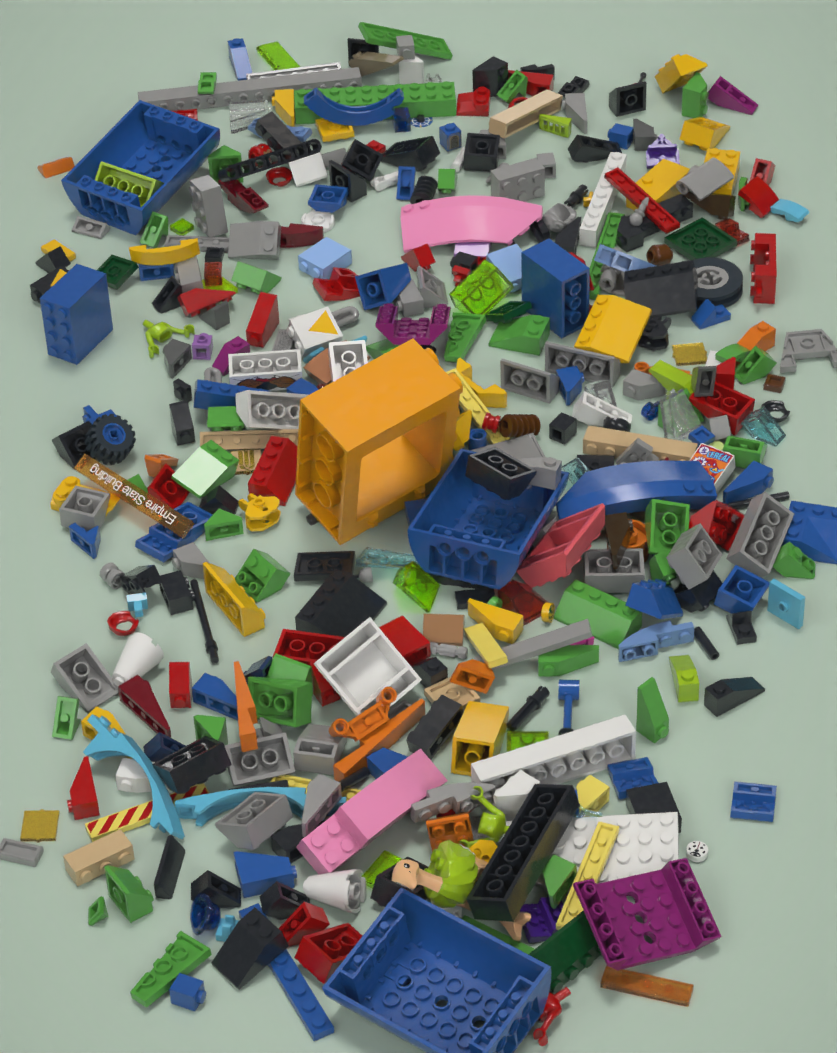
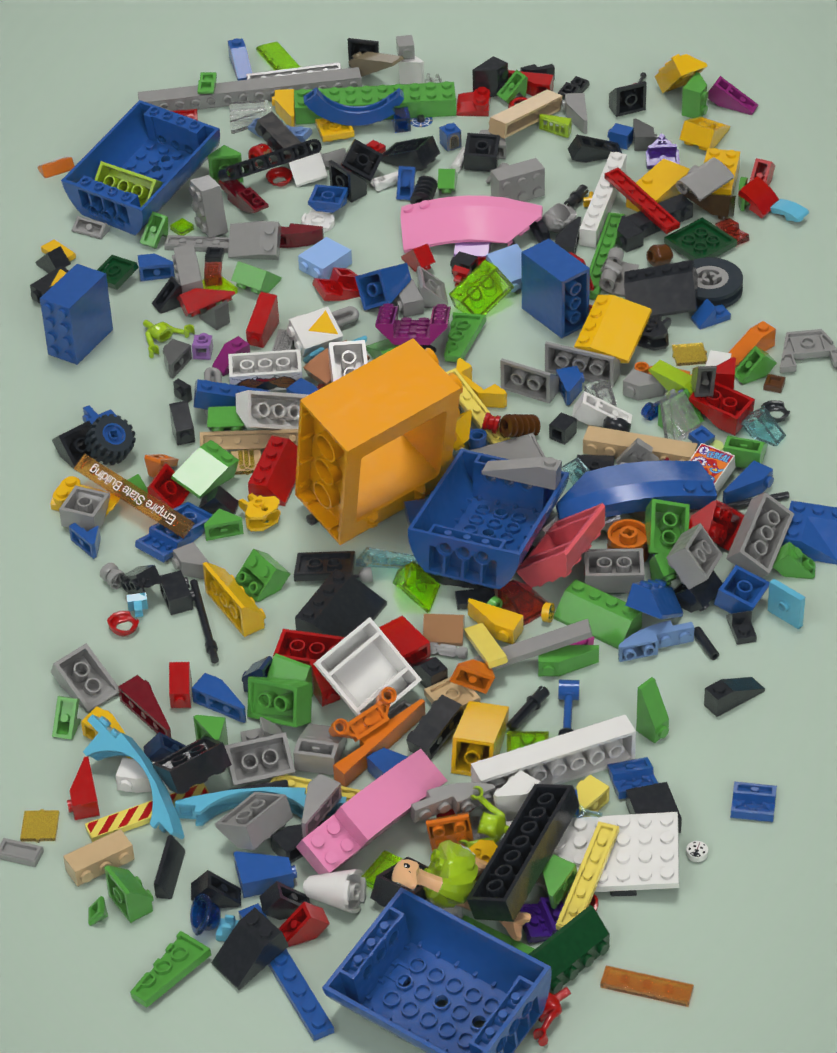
white cone [112,632,164,686] -> none
yellow slope [129,238,200,265] -> none
blue brick [169,973,207,1011] -> none
orange slope [234,661,258,752] -> none
red slope [294,923,363,984] -> none
black piece [339,767,370,792] -> none
bright green tile [358,22,453,60] -> none
black slope [465,447,537,500] -> none
dark green plate [484,301,532,323] -> none
bright green slope [488,315,550,356] -> none
light grey brick [537,153,556,178] -> none
magenta slope [573,858,722,970] -> none
medium blue slope [594,244,656,272] -> none
dark brown slope [604,512,633,570] -> none
light grey bar [629,197,649,226] -> none
lime slope [669,655,699,702] -> none
light grey slope [709,415,732,440] -> none
bright green slope [715,344,751,363] -> none
red brick [750,233,777,304] -> none

